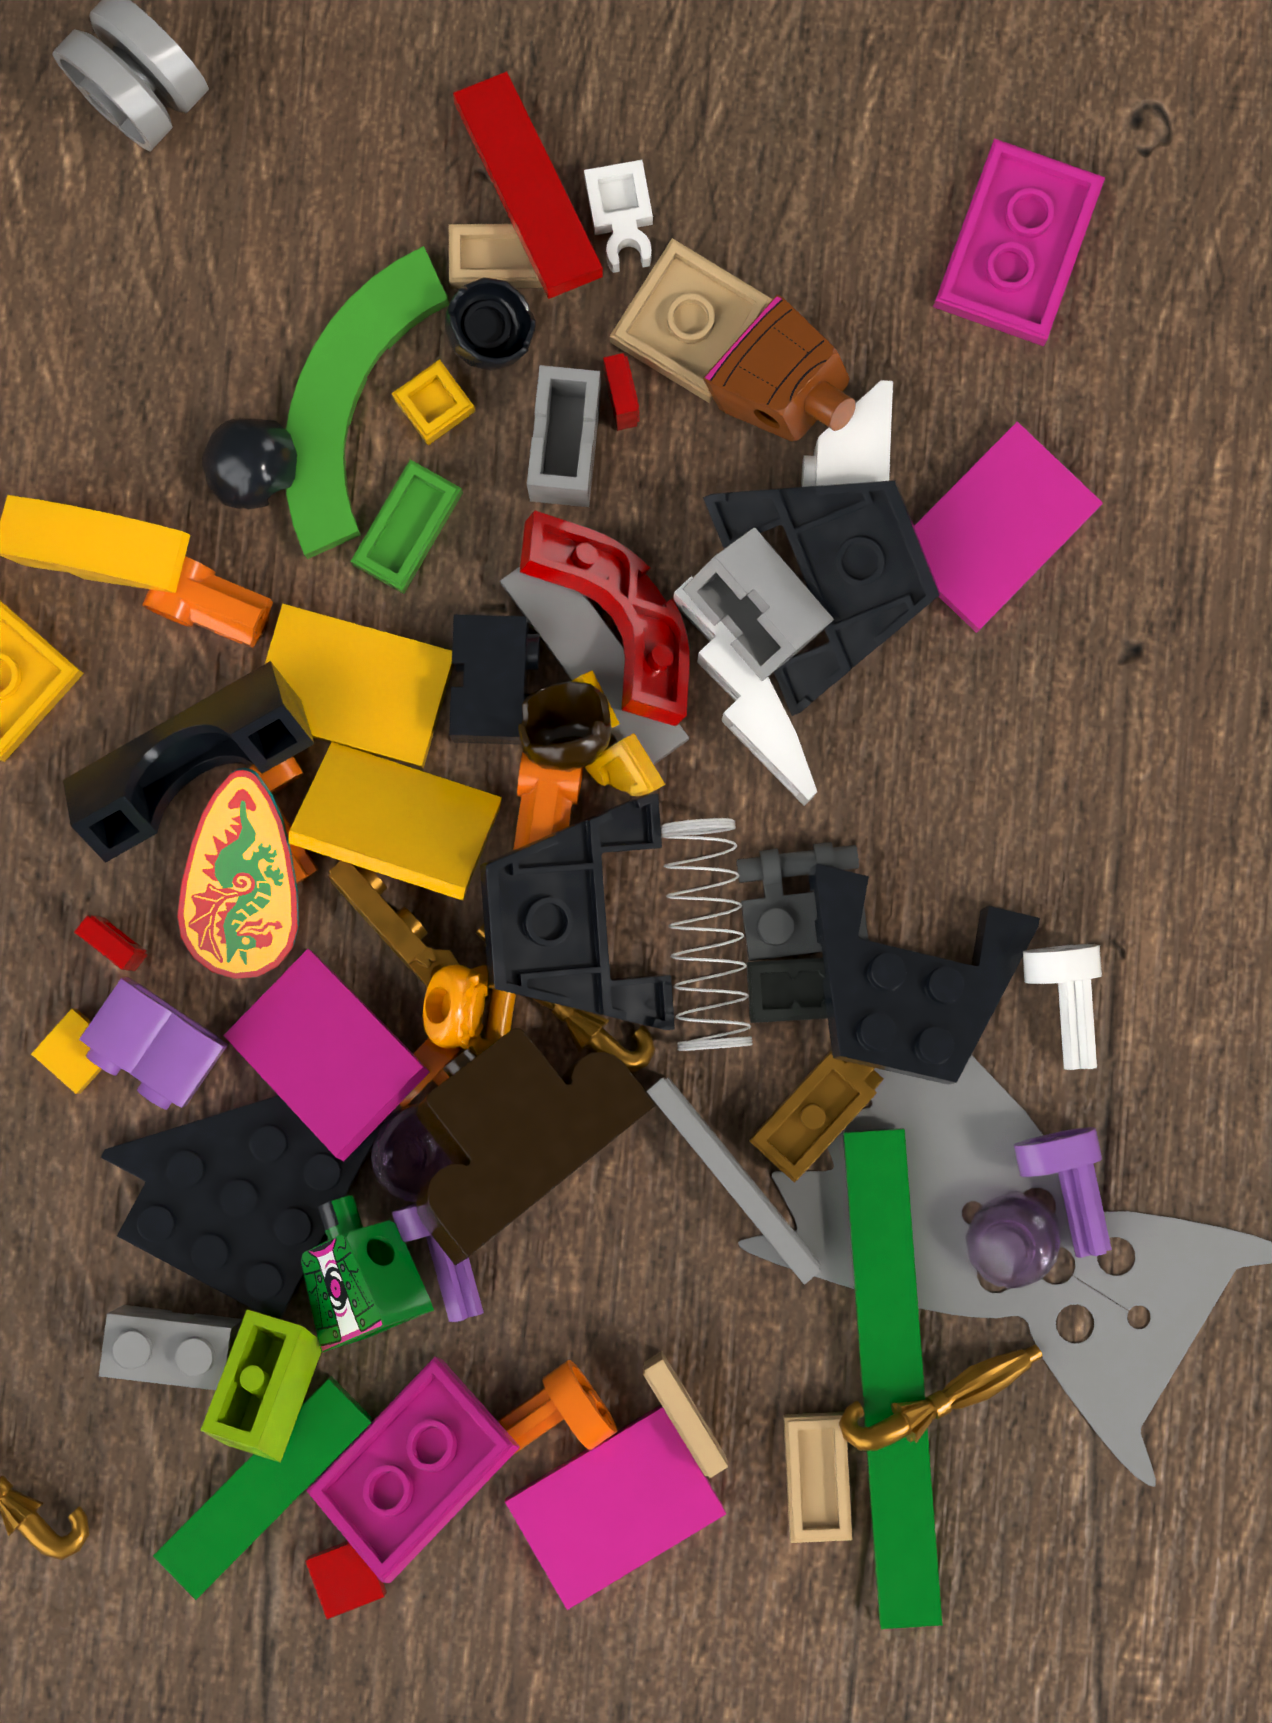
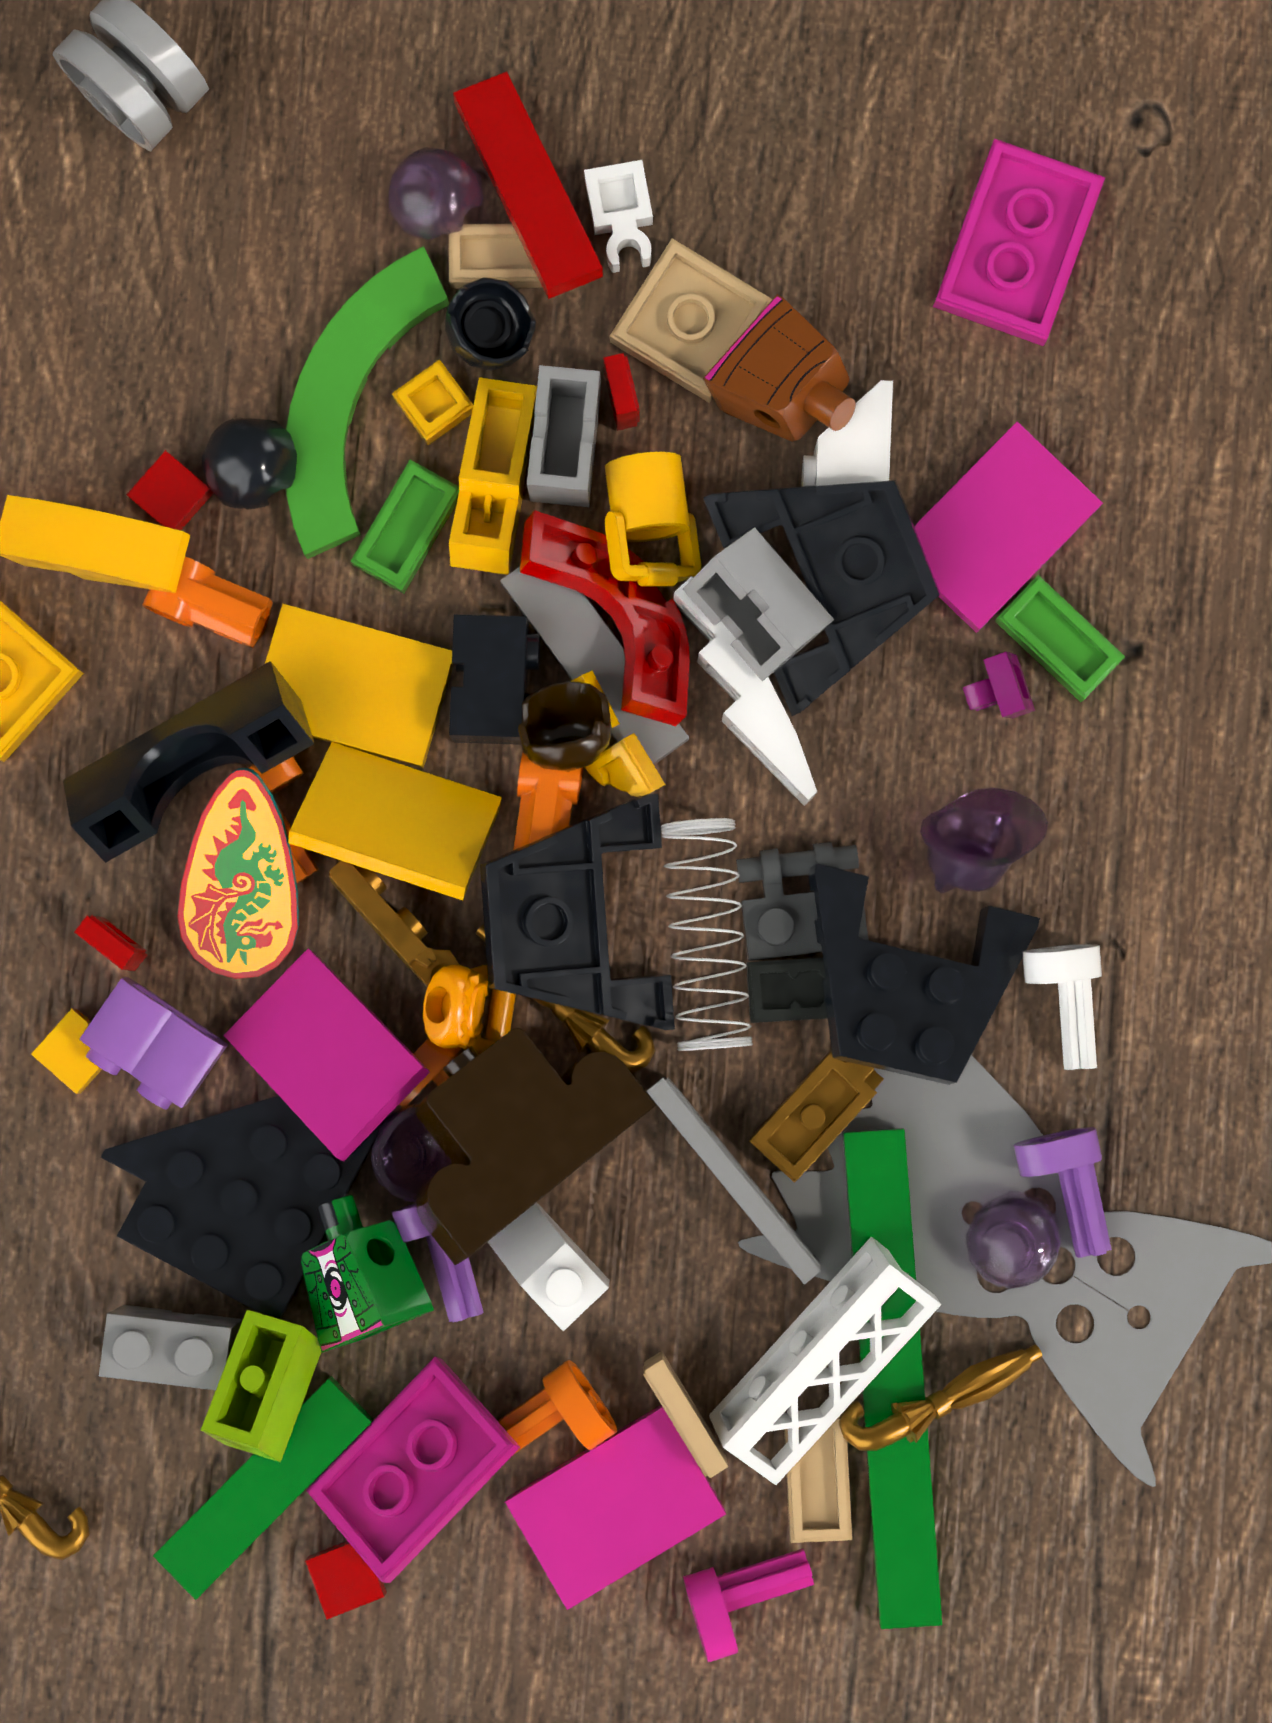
none -> red tile [126,450,214,531]
none -> clear purple hair [389,147,483,240]
none -> yellow slope [449,377,537,575]
none -> white slope [488,1202,610,1331]
none -> yellow piece [605,452,701,586]
none -> dark pink piece [683,1549,814,1662]
none -> white fence [709,1237,941,1485]
none -> piece [920,788,1048,894]
none -> magenta tile [962,652,1035,719]
none -> bright green tile [994,575,1125,702]

